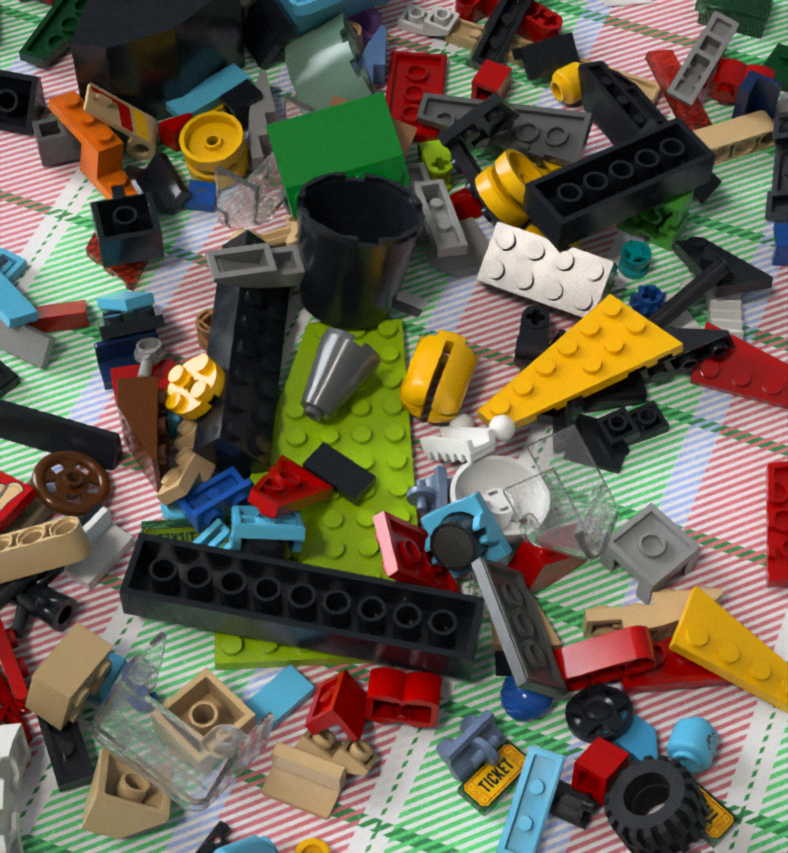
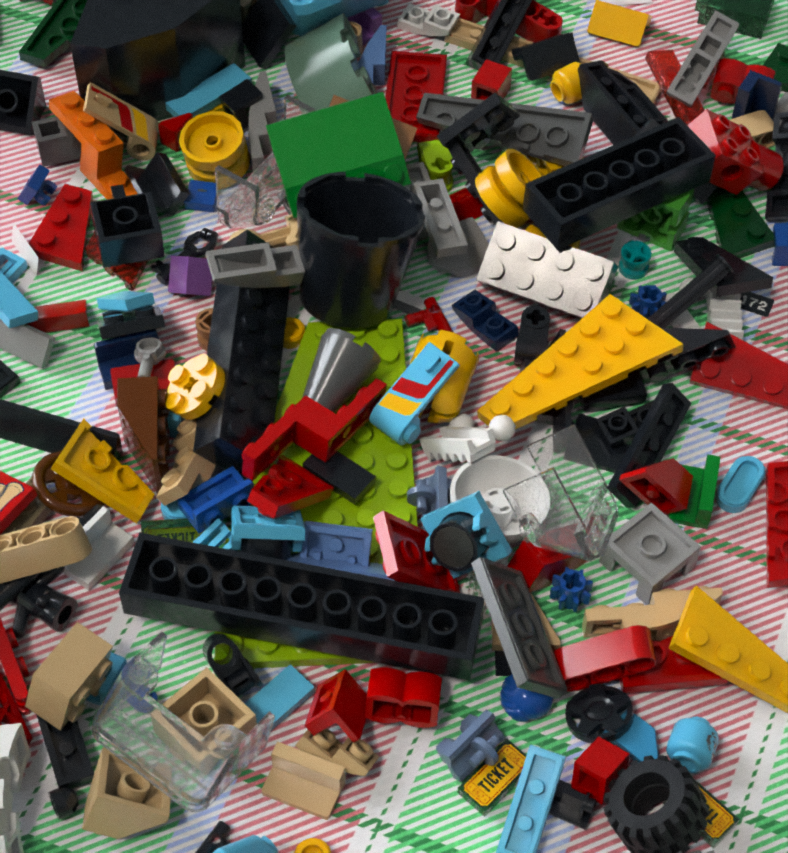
none -> white sticker [12,224,39,275]
none -> blue tile [17,164,57,206]
none -> red wing [29,184,93,272]
none -> black hinge [48,787,79,820]
none -> yellow wing [51,418,155,524]
none -> black piece [150,228,218,284]
none -> medium lavender panel [168,256,212,296]
none -> black piece [203,633,263,697]
none -> red bracket [242,378,387,482]
none -> yellow tile [283,317,305,349]
none -> medium blue bracket [286,521,395,581]
none -> medium azure door [369,342,460,445]
none -> red hose [404,297,453,332]
none -> dark blue slope [452,290,519,351]
none -> blue gear [549,567,593,612]
none -> yellow panel [587,0,652,47]
none -> black plate [607,383,692,508]
none -> red slope [619,458,693,515]
none -> green panel [668,454,721,529]
none -> red brick [687,109,784,195]
none -> dark green wing [706,187,775,258]
none -> medium azure tile [716,456,765,513]
none -> black sticker [740,292,774,317]

